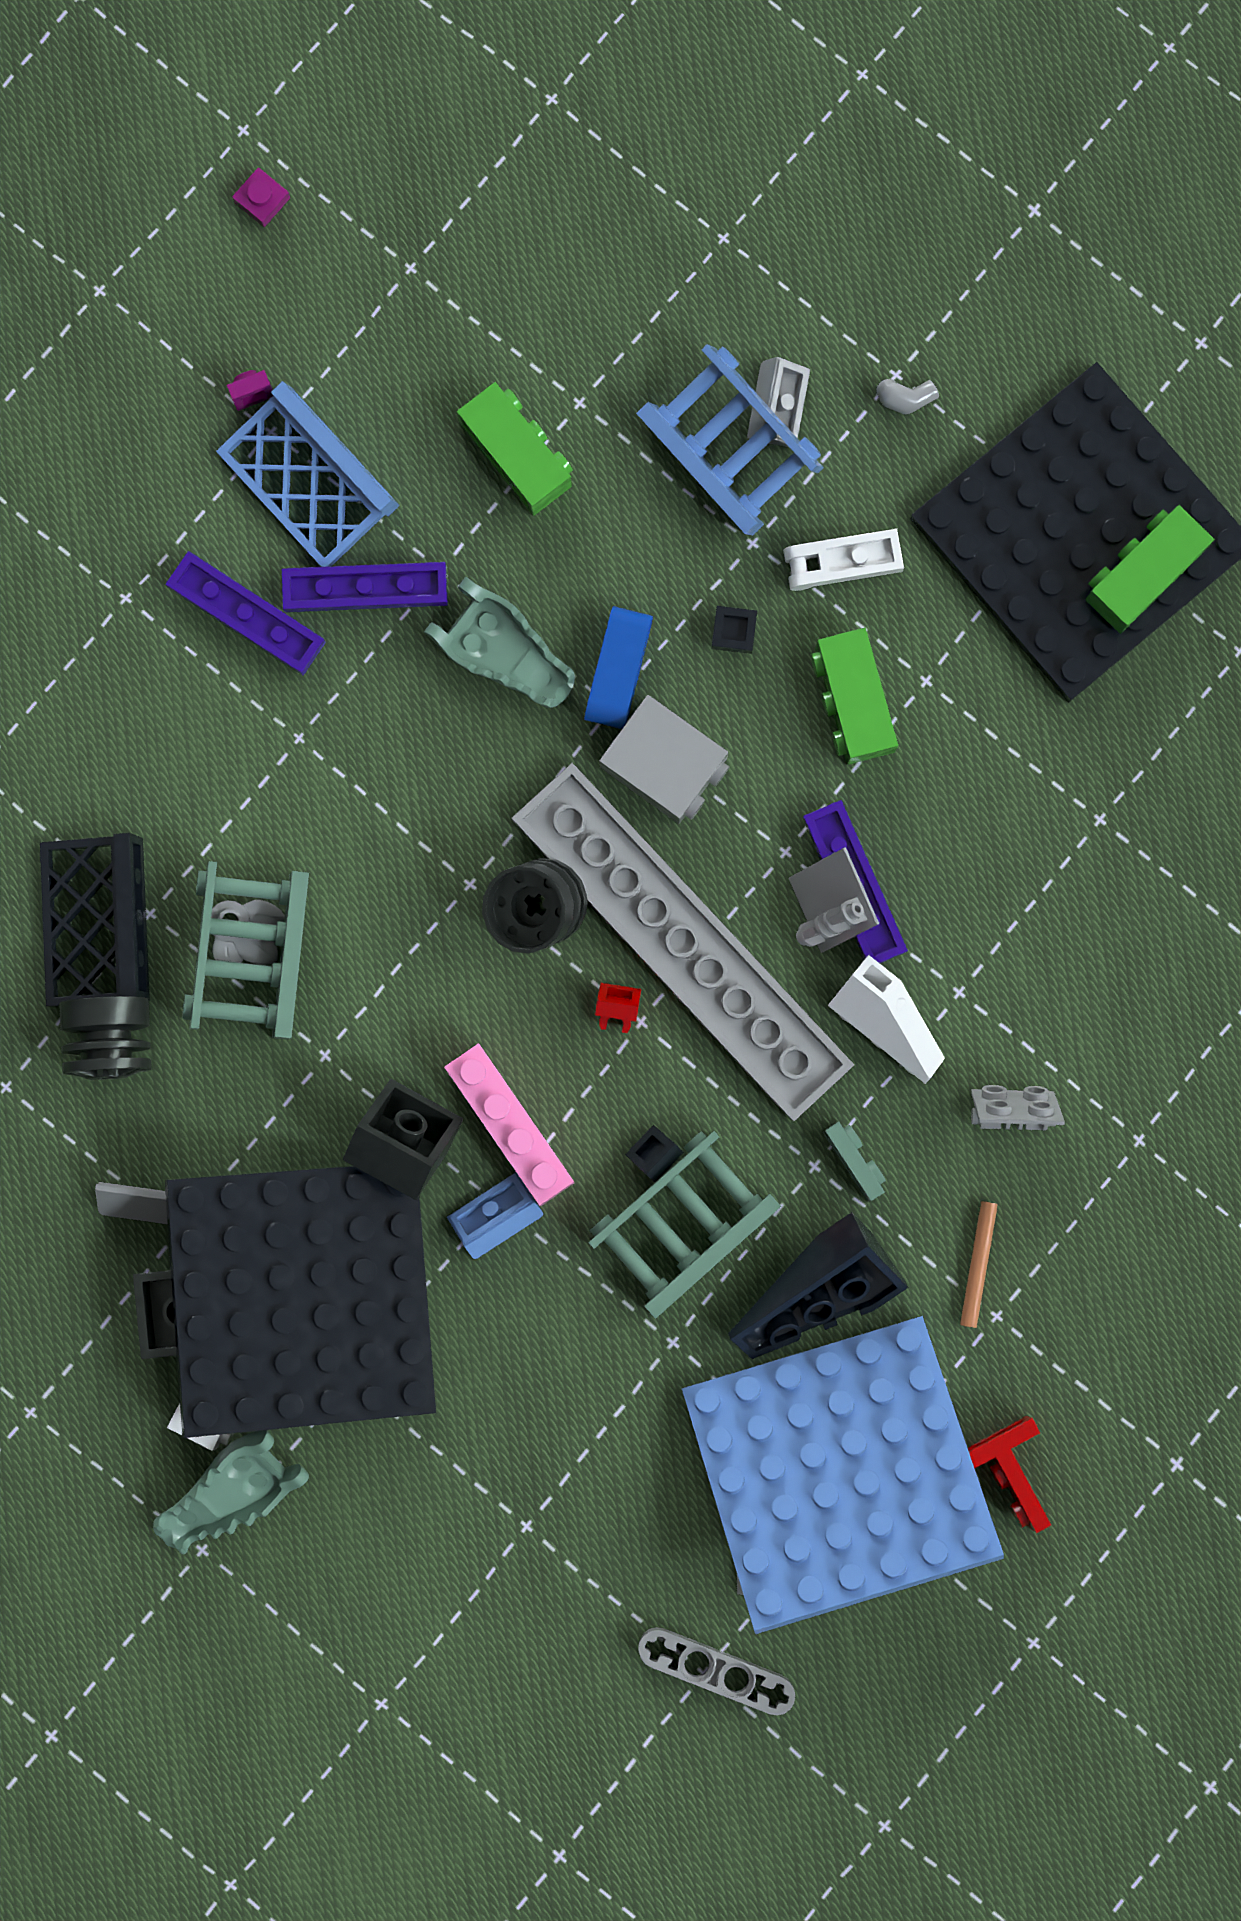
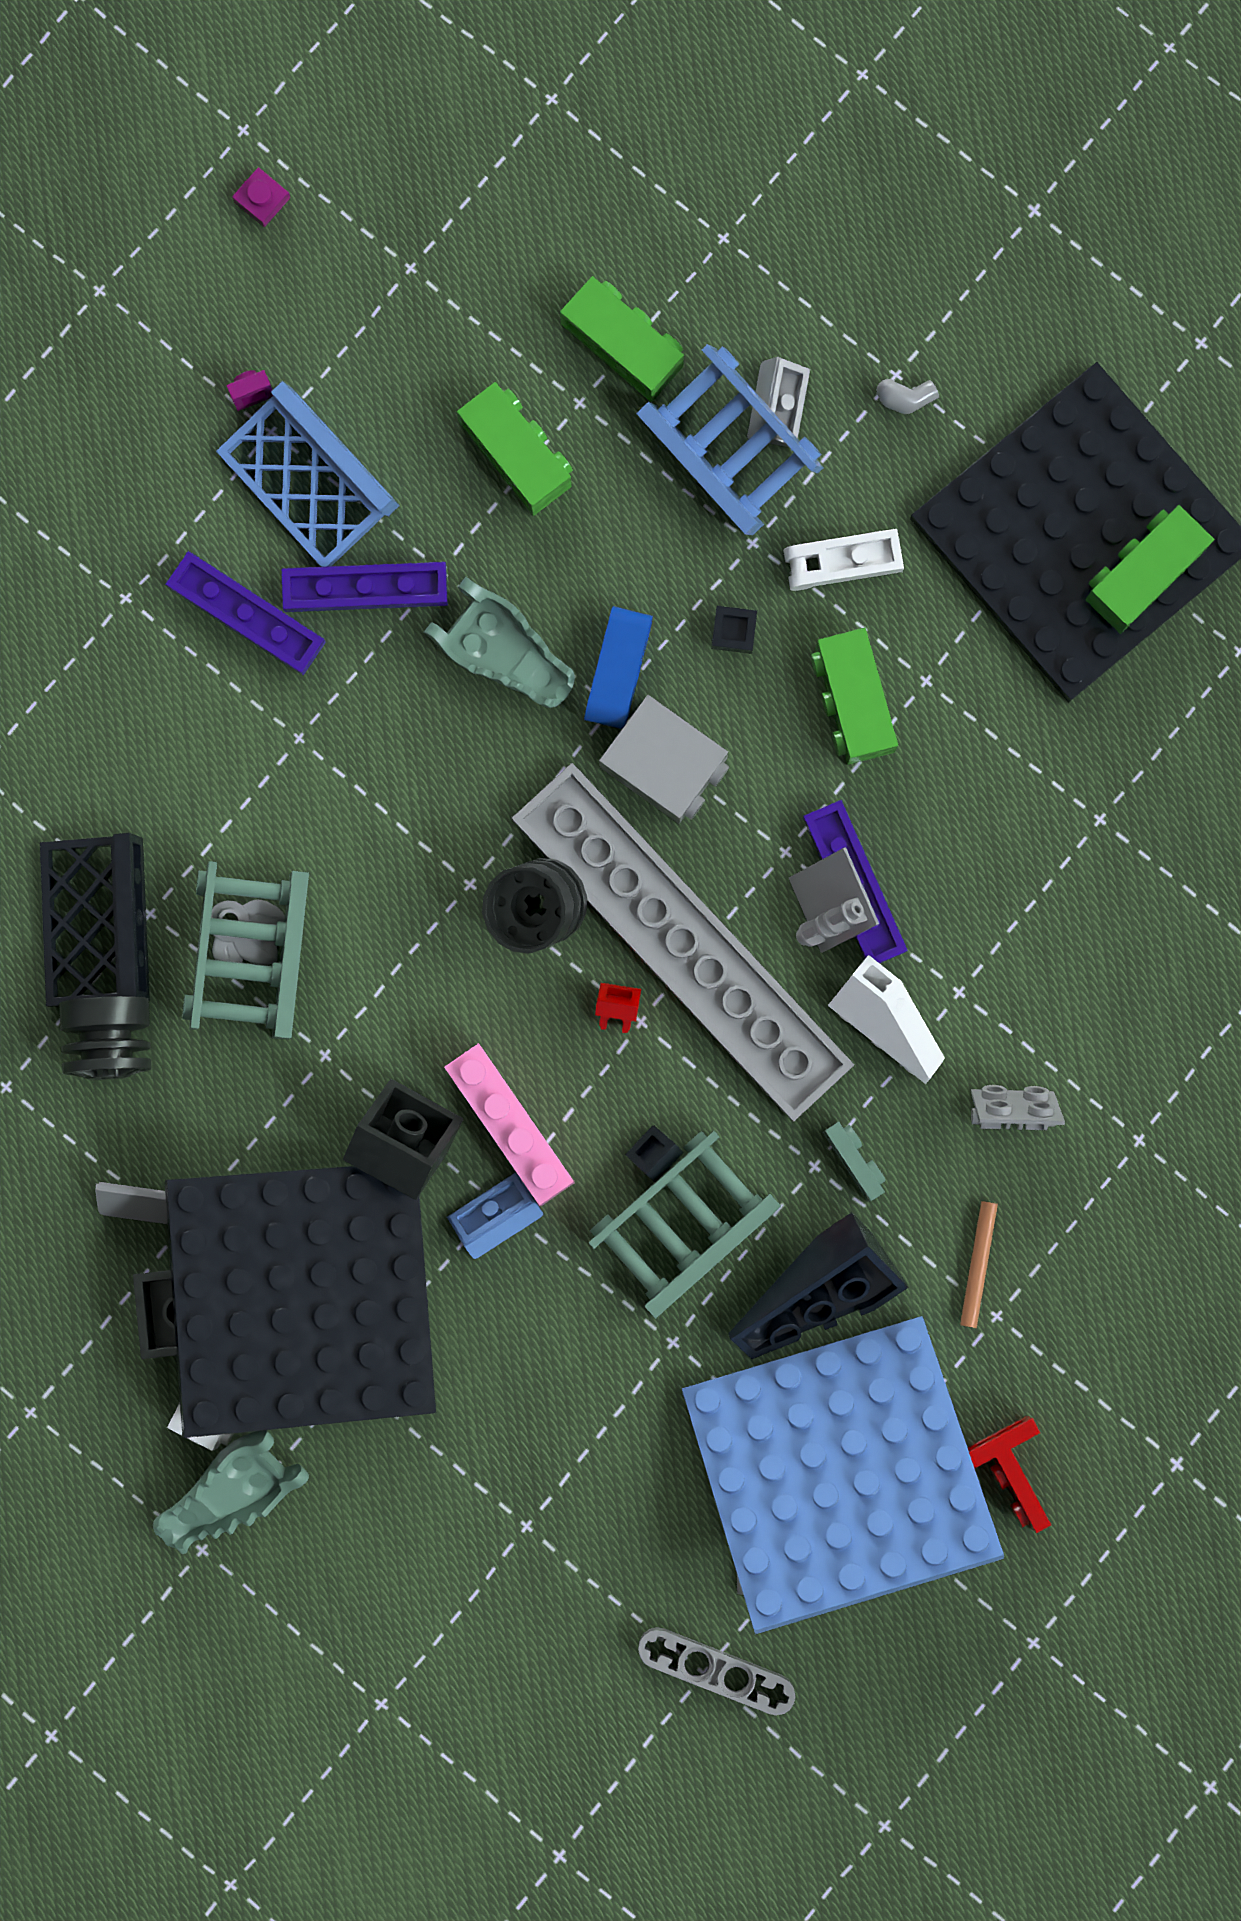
none -> bright green brick [560,276,684,402]

